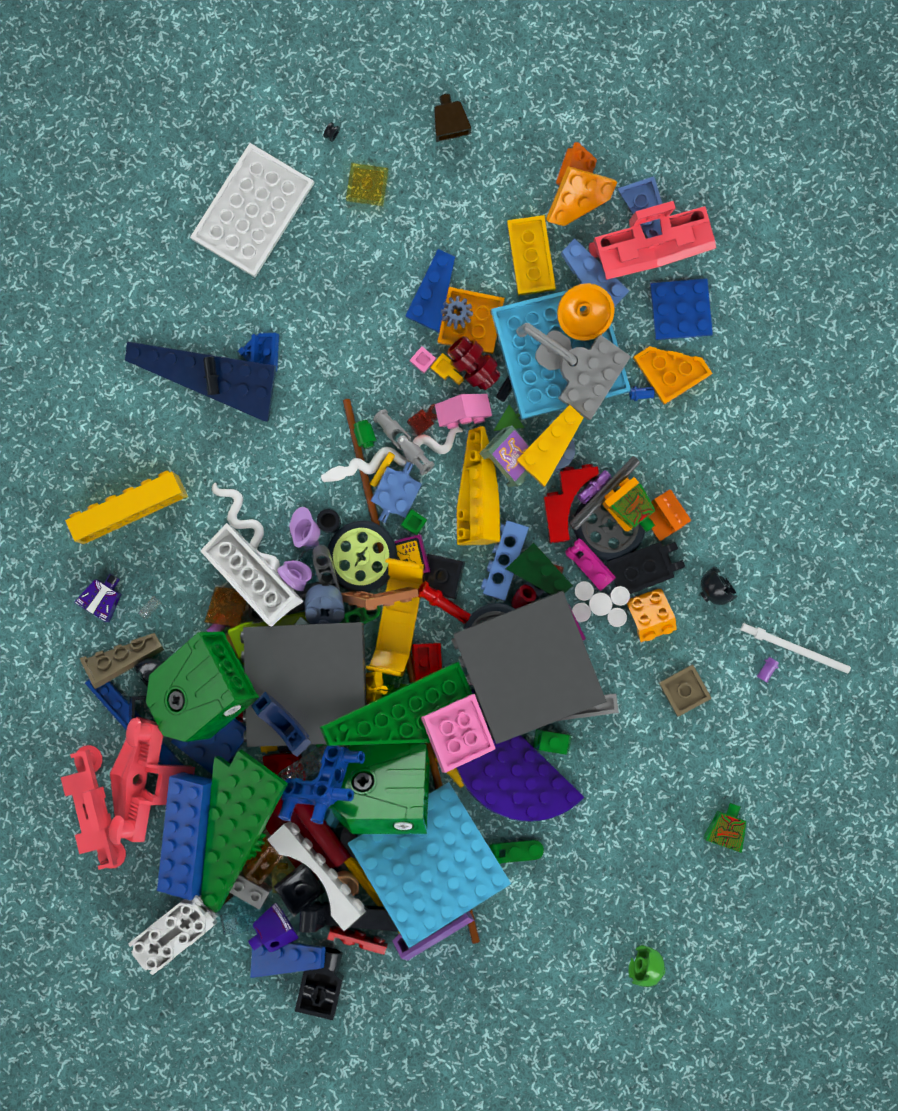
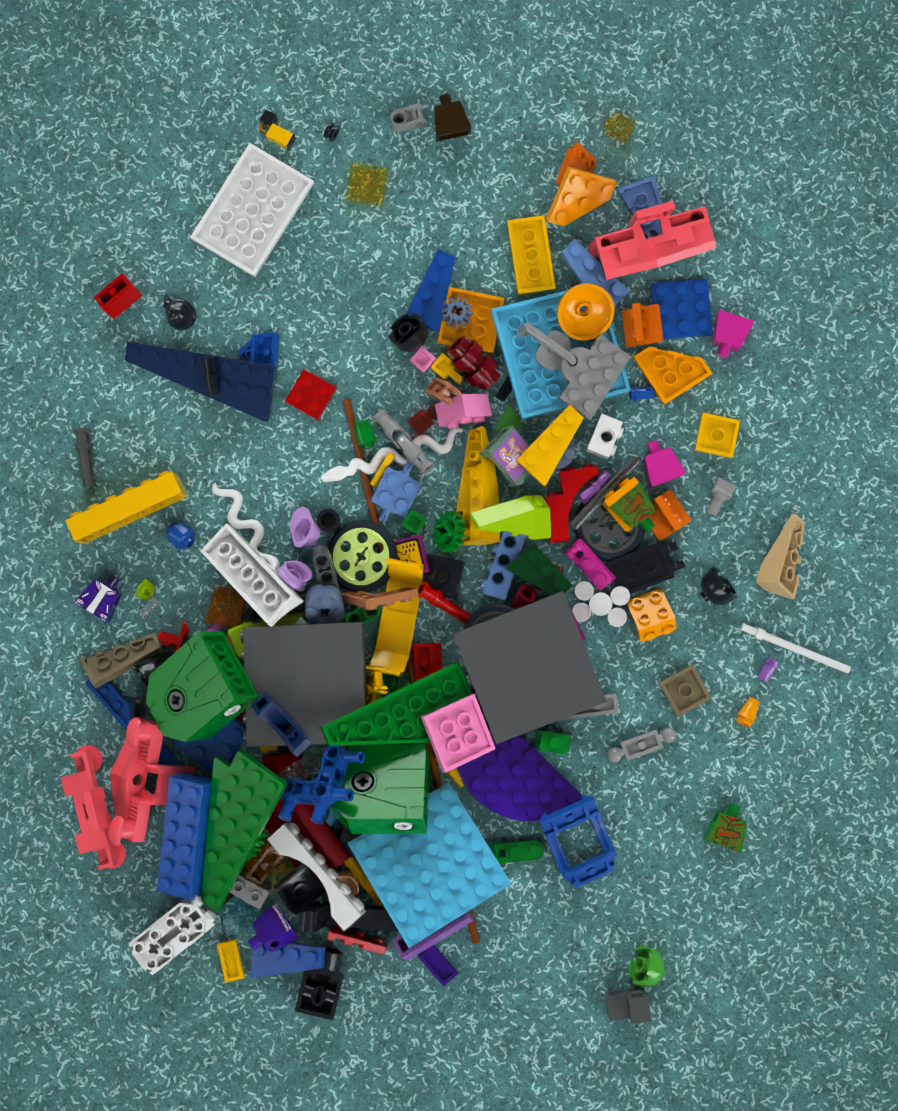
none -> dark grey pin [73,428,95,487]
none -> red brick [94,273,143,319]
none -> lime plate [134,578,155,600]
none -> red bracket [157,621,190,654]
none -> black hat [163,295,196,330]
none -> blue head [166,521,195,550]
none -> yellow plate [217,938,245,983]
none -> piece [258,109,296,150]
none -> red plate [285,369,337,421]
none -> black cylinder [388,313,428,352]
none -> light grey piece [390,103,427,132]
none -> dark purple tile [418,945,458,987]
none -> nougat hinge [424,377,461,406]
none -> green gear [432,511,467,553]
none -> lime wedge [469,495,551,540]
none -> blue wedge [540,795,617,888]
none -> white brick [586,414,624,460]
none -> clear yellow brick [605,112,636,144]
none -> dark grey brick [605,986,651,1023]
none -> light grey plate [606,727,676,763]
none -> orange bracket [622,303,664,348]
none -> dark pink torso [643,440,686,488]
none -> yellow plate [694,413,740,458]
none -> light grey pin [706,477,736,517]
none -> dark pink torso [712,310,754,359]
none -> light orange cone [736,697,760,728]
none -> tan wedge [756,514,804,599]

